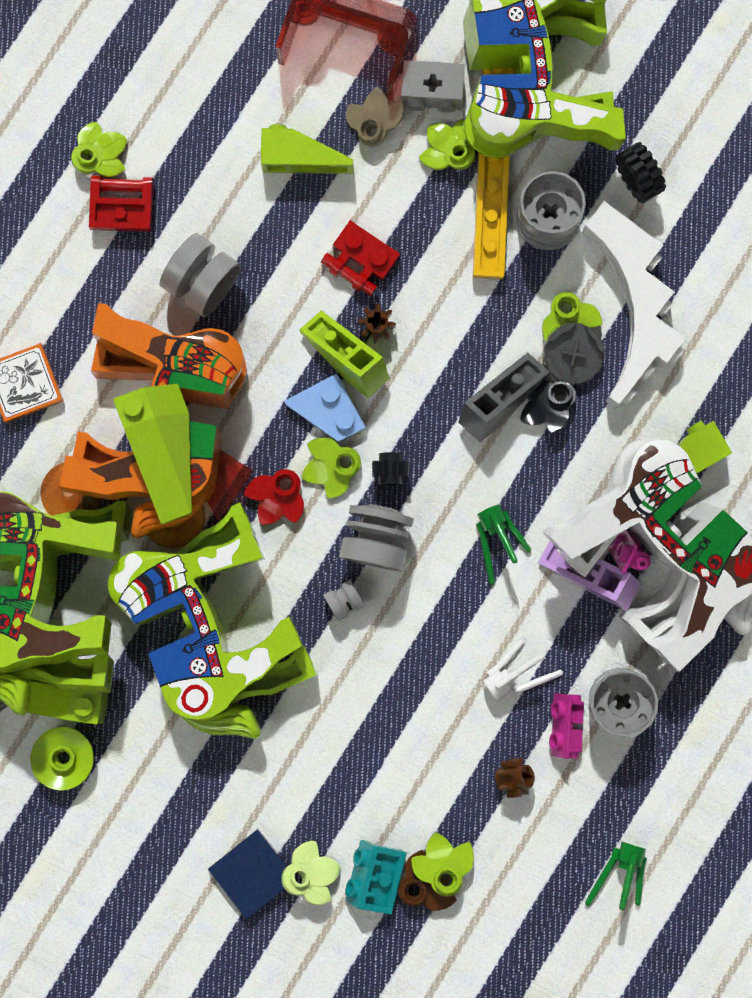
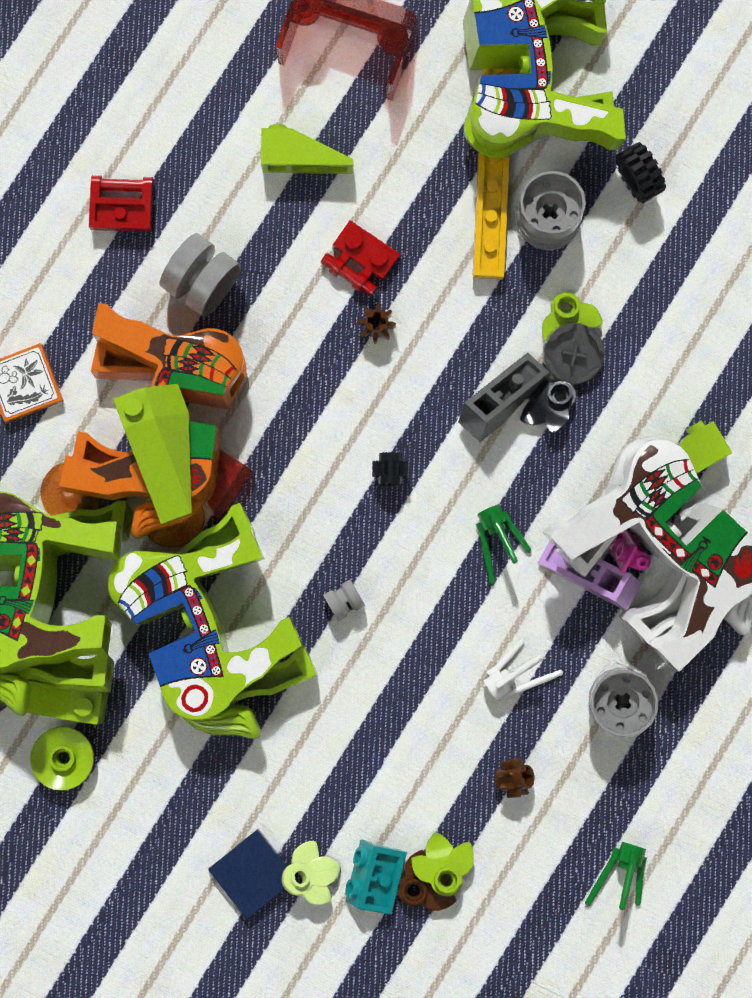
lime plate [71,122,127,178] -> none
red plate [244,469,304,525] -> none
light blue wing [284,374,366,443] -> none
lime slope [299,310,390,398] -> none
lime plate [301,438,361,498] -> none
light grey wheel [339,504,414,572] -> none
dark tan plate [346,87,405,147] -> none
light grey brick [401,60,465,113] -> none
lime plate [419,119,476,170] -> none
dark pink hinge [549,693,584,759] -> none
white arch [582,201,686,409] -> none

